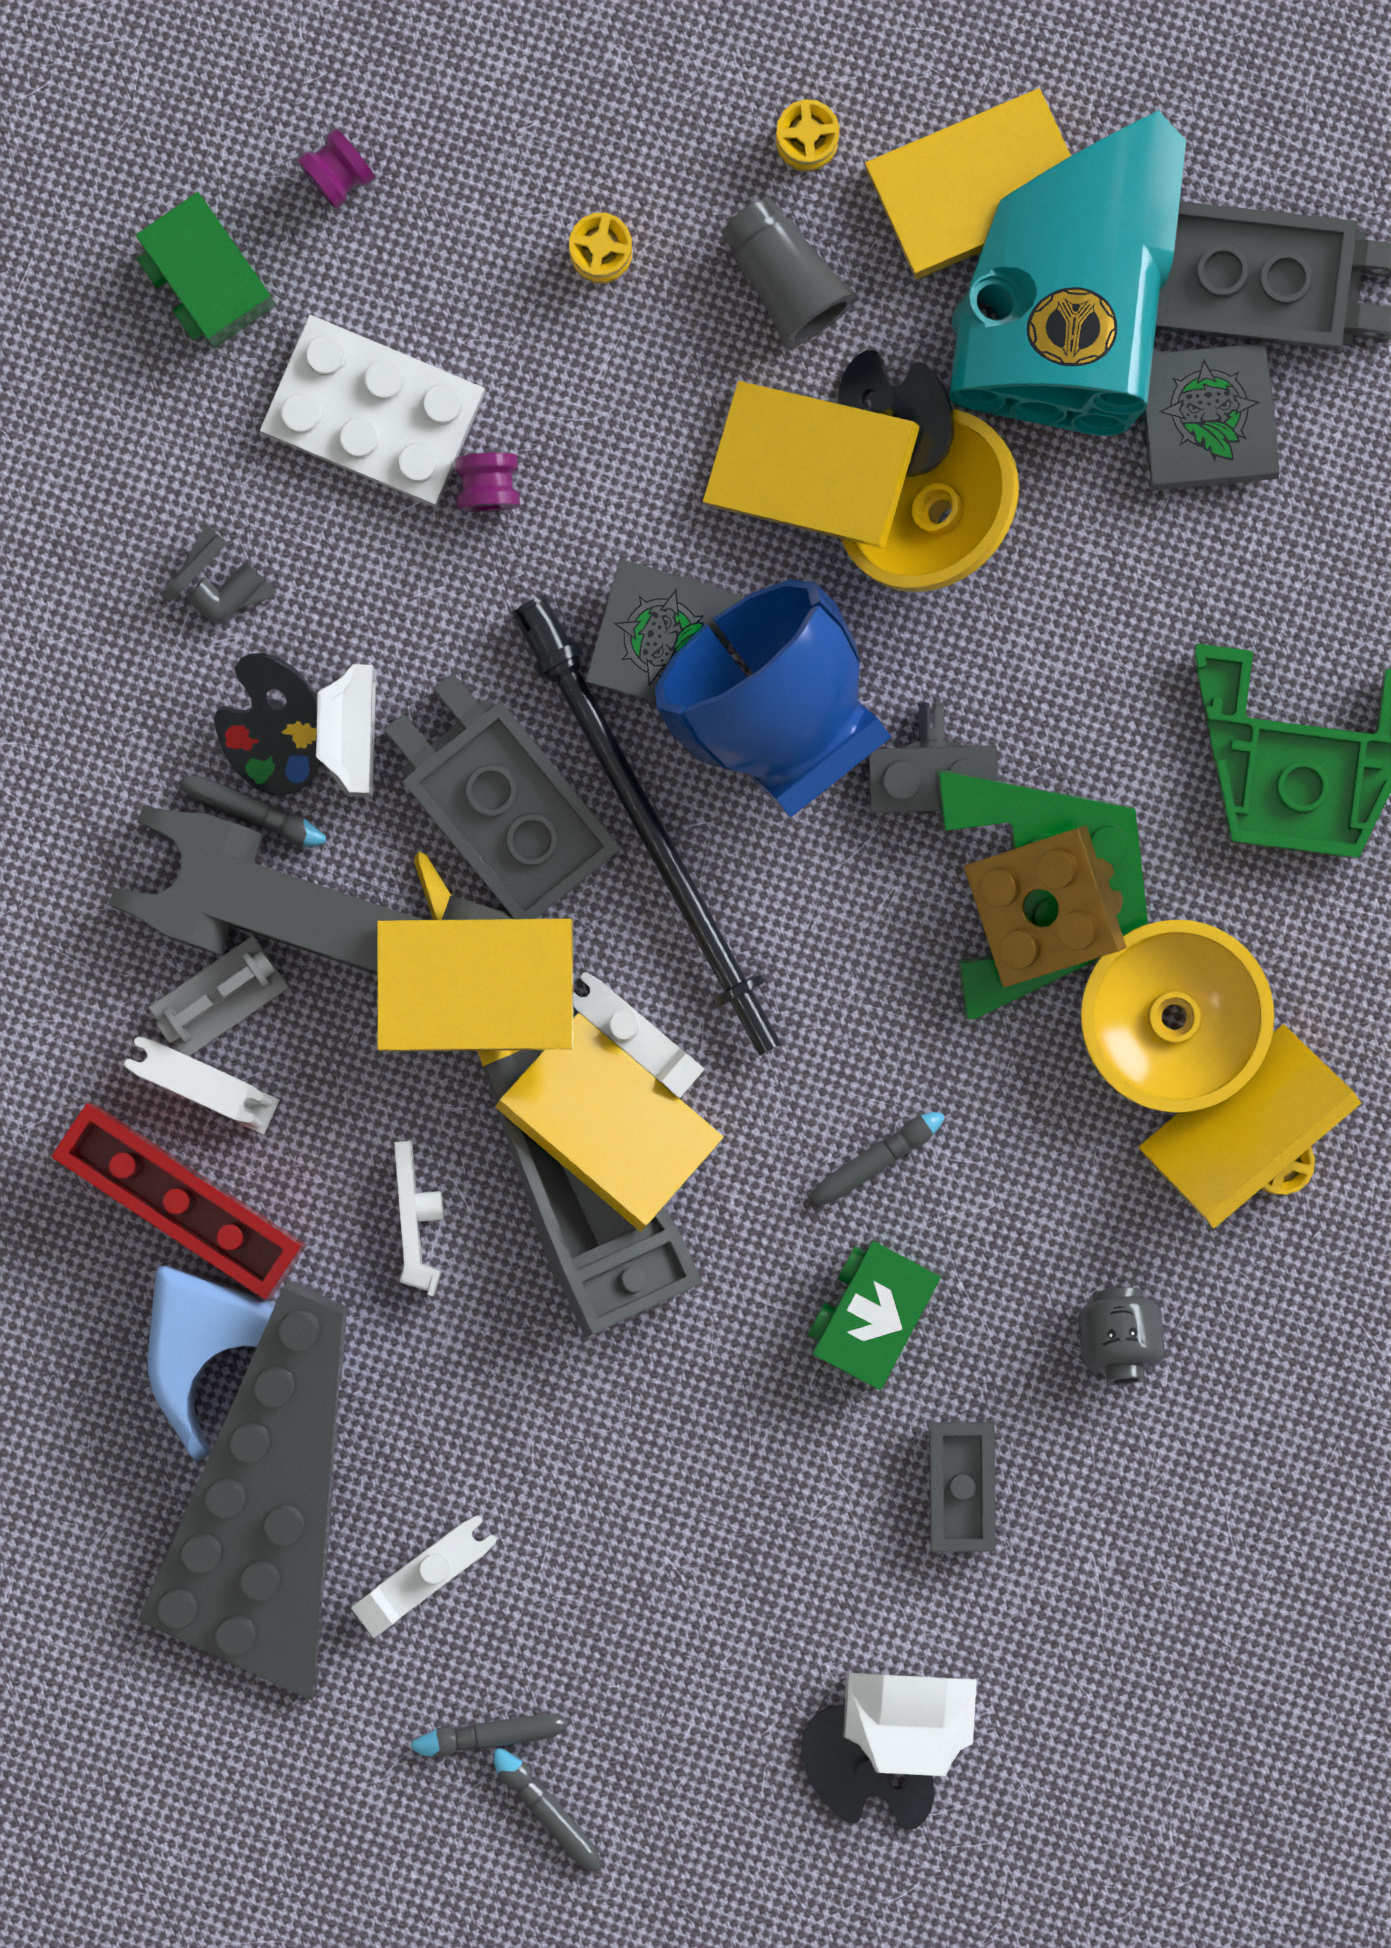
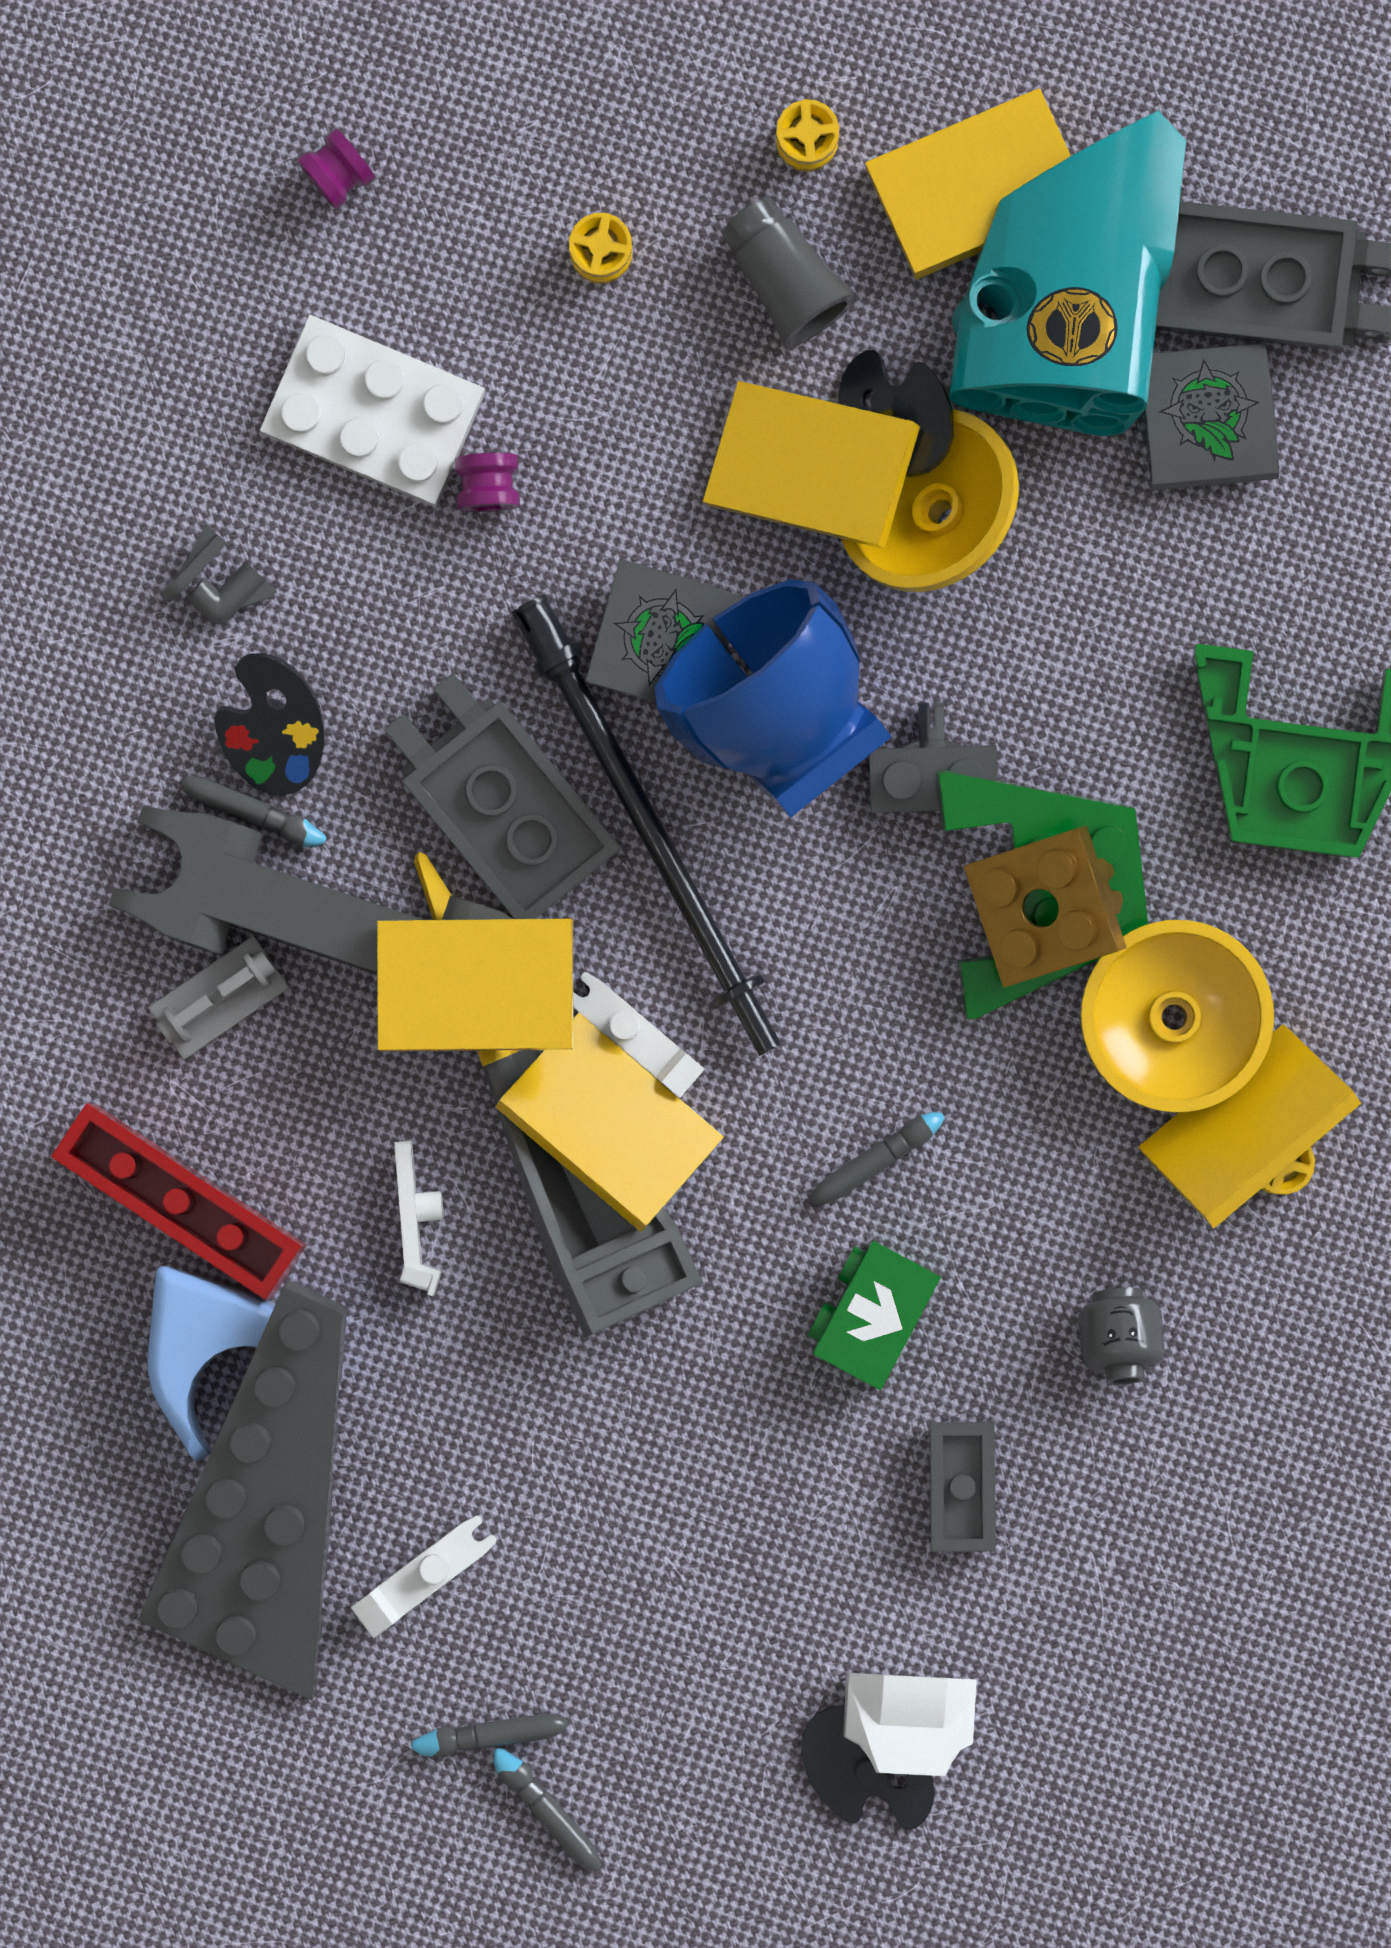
white piece [124,1037,280,1135] -> none
green brick [135,192,276,349] -> none
white slope [316,664,376,797] -> none

